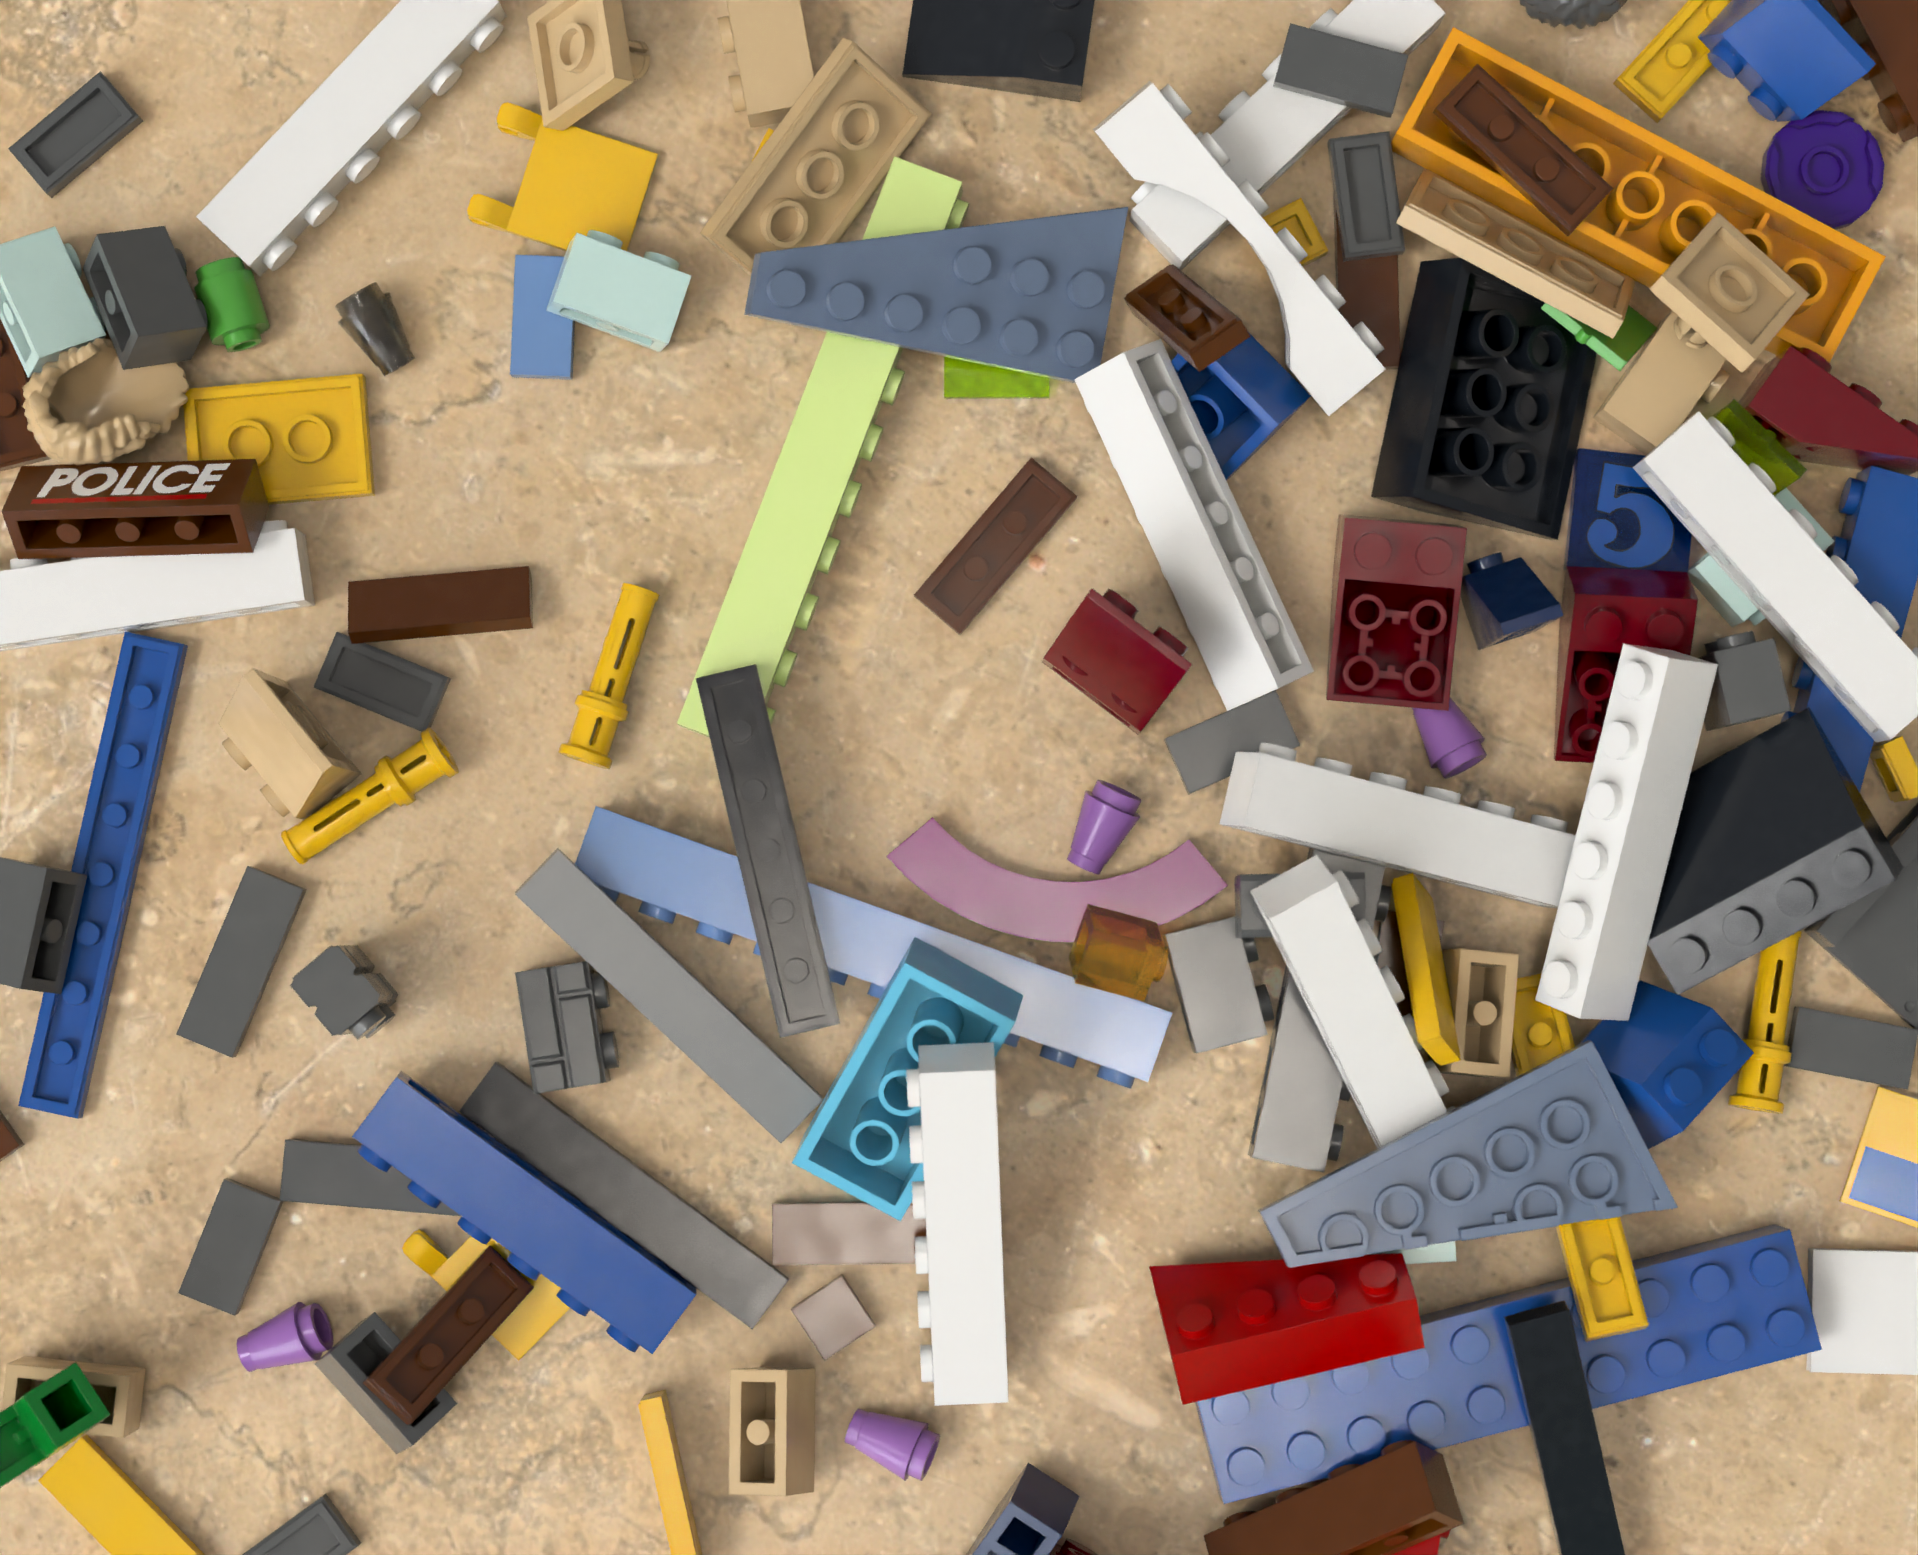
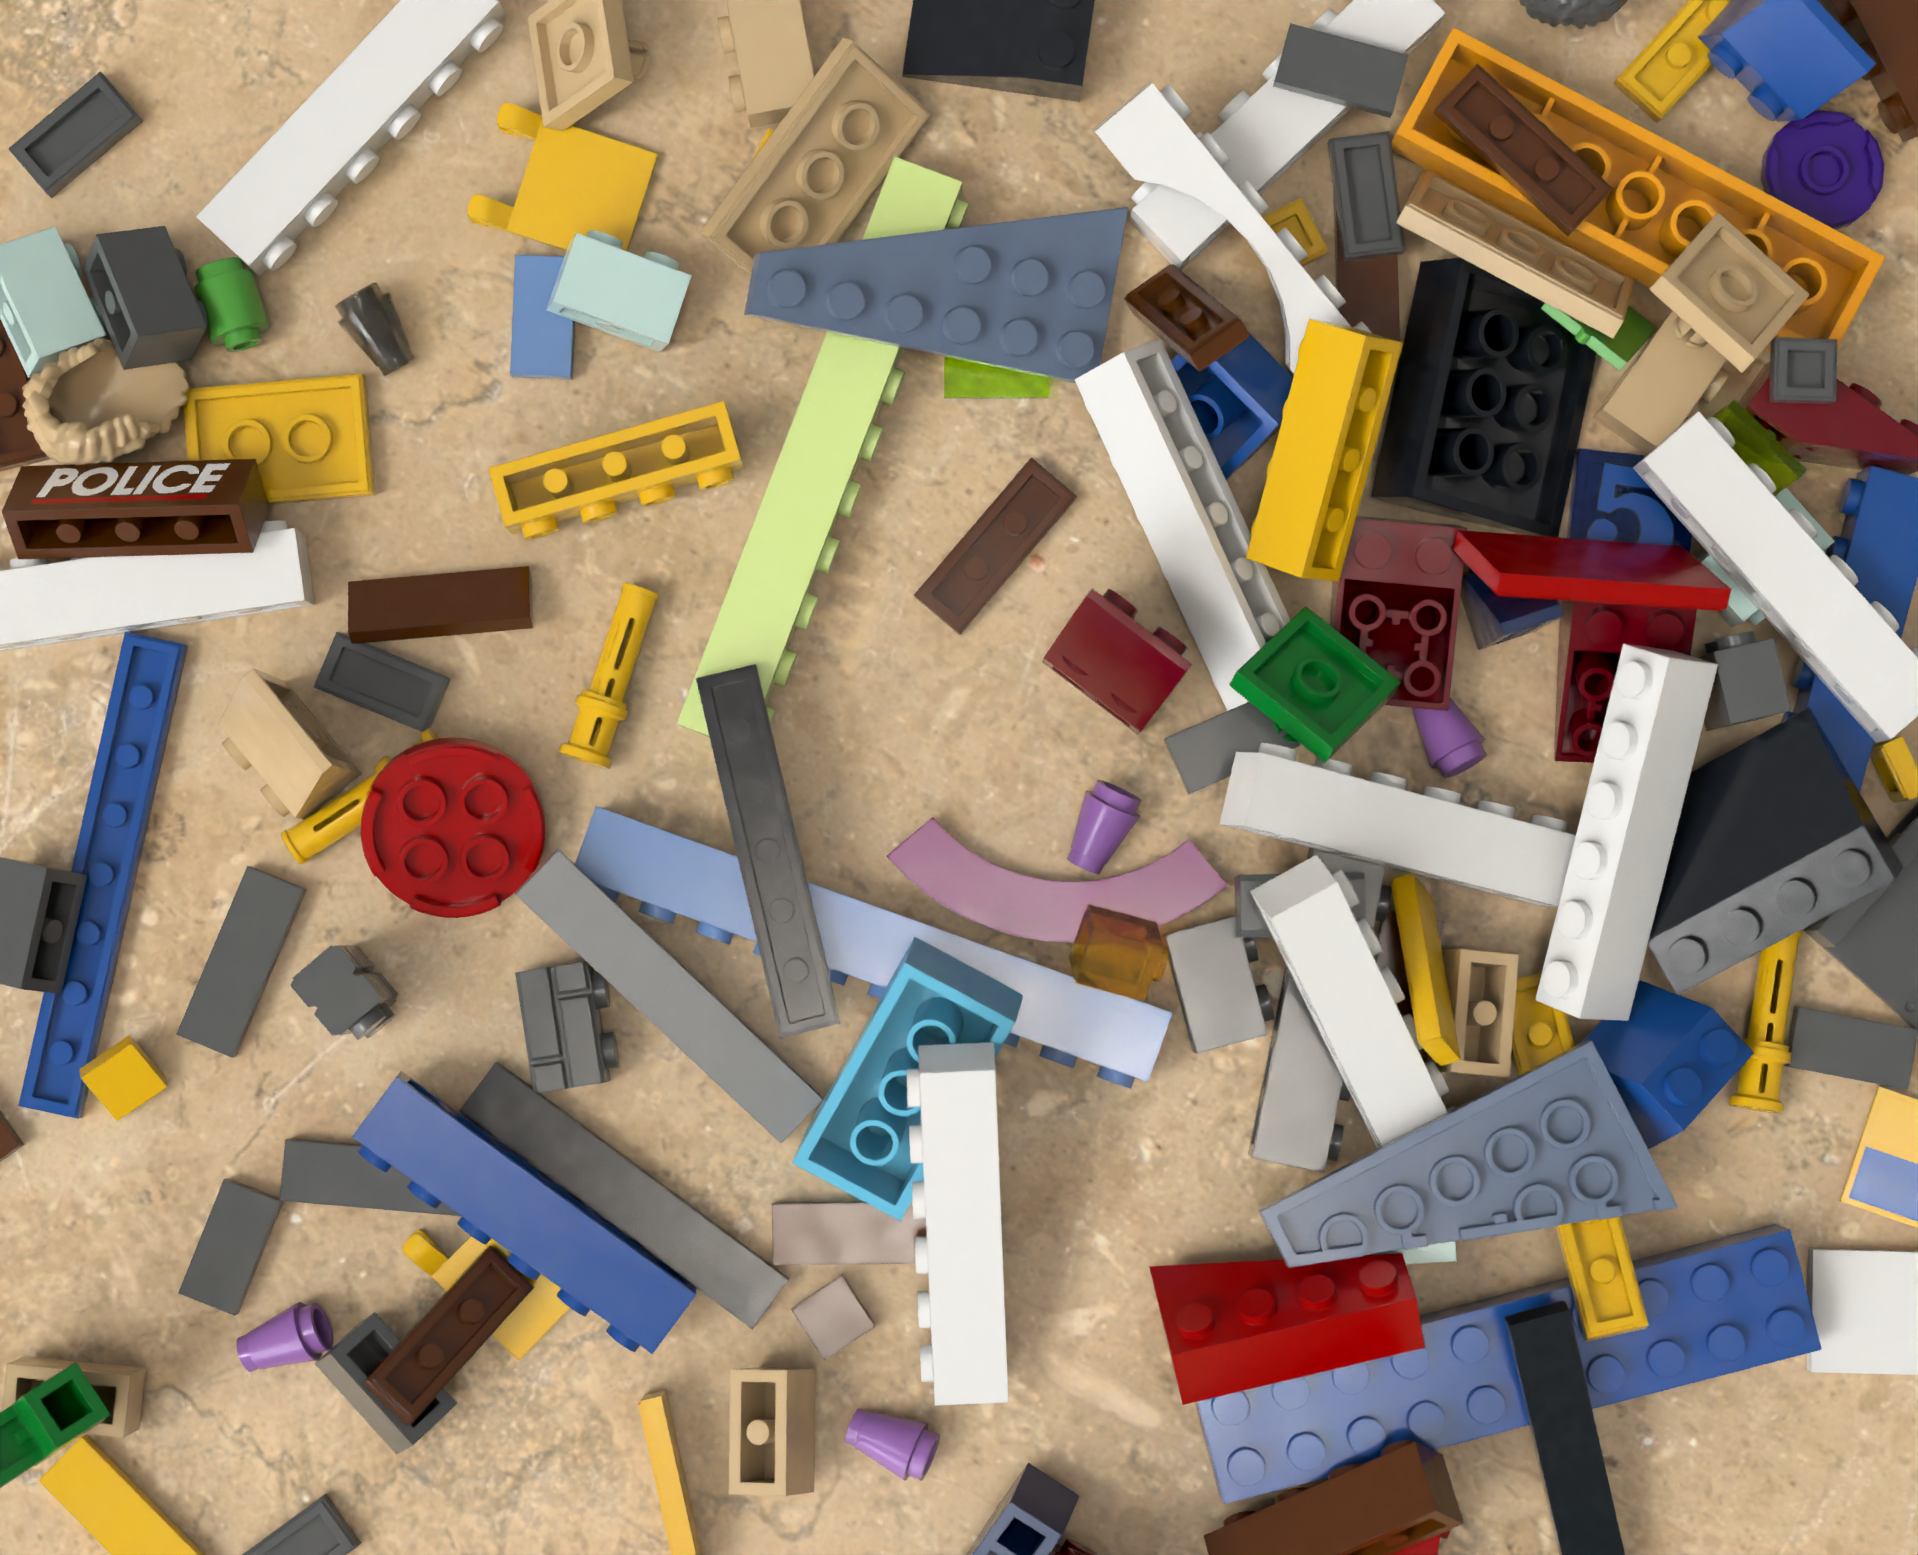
none -> yellow tile [79,1035,167,1121]
none -> red tile [361,737,545,918]
none -> yellow brick [488,401,745,540]
none -> green tile [1229,606,1401,763]
none -> yellow brick [1246,319,1403,582]
none -> red tile [1453,530,1731,611]
none -> dark grey tile [1769,337,1837,404]

